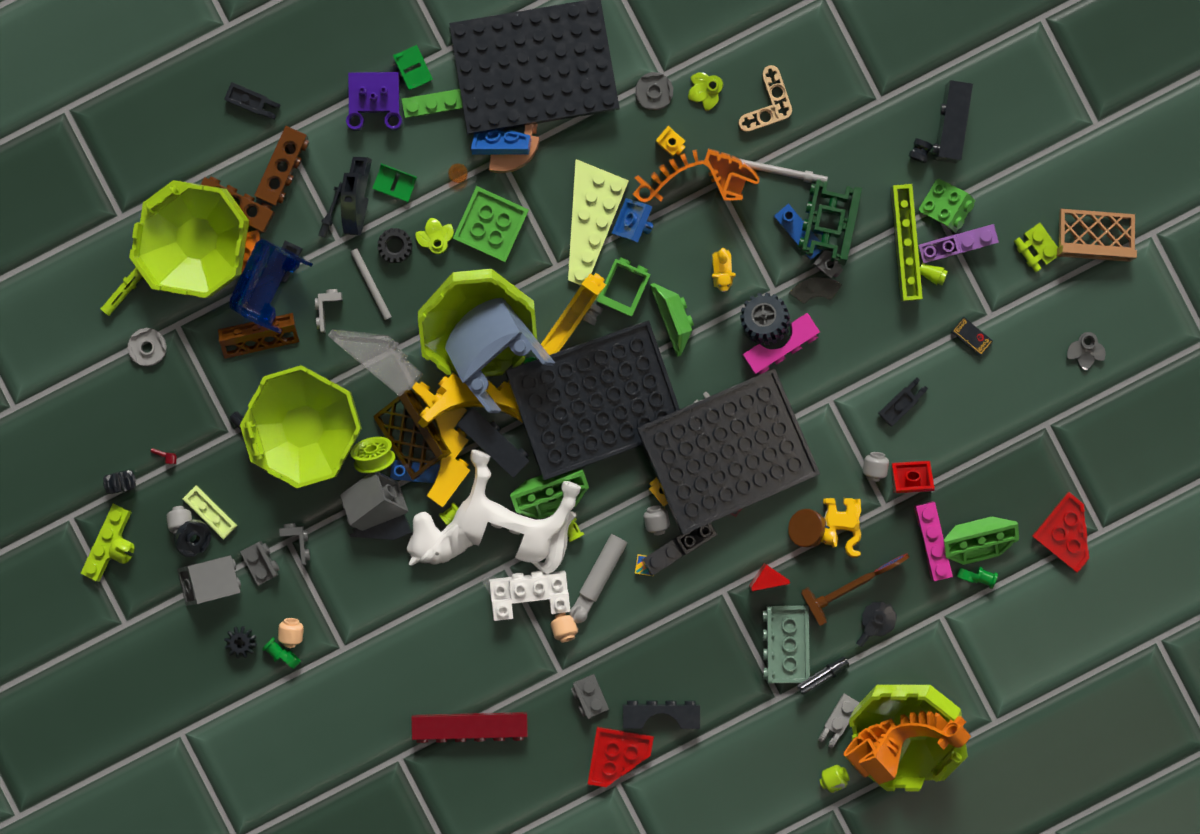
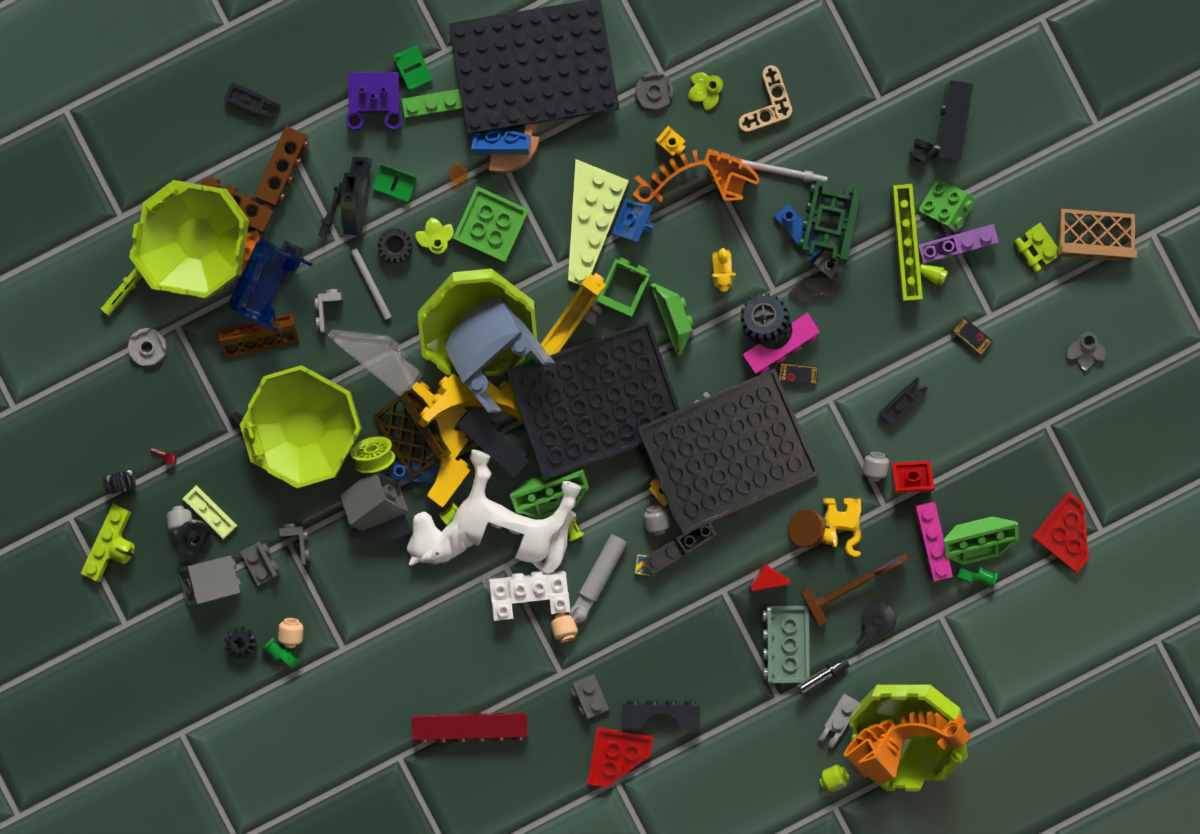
none -> black tile [778,362,818,385]

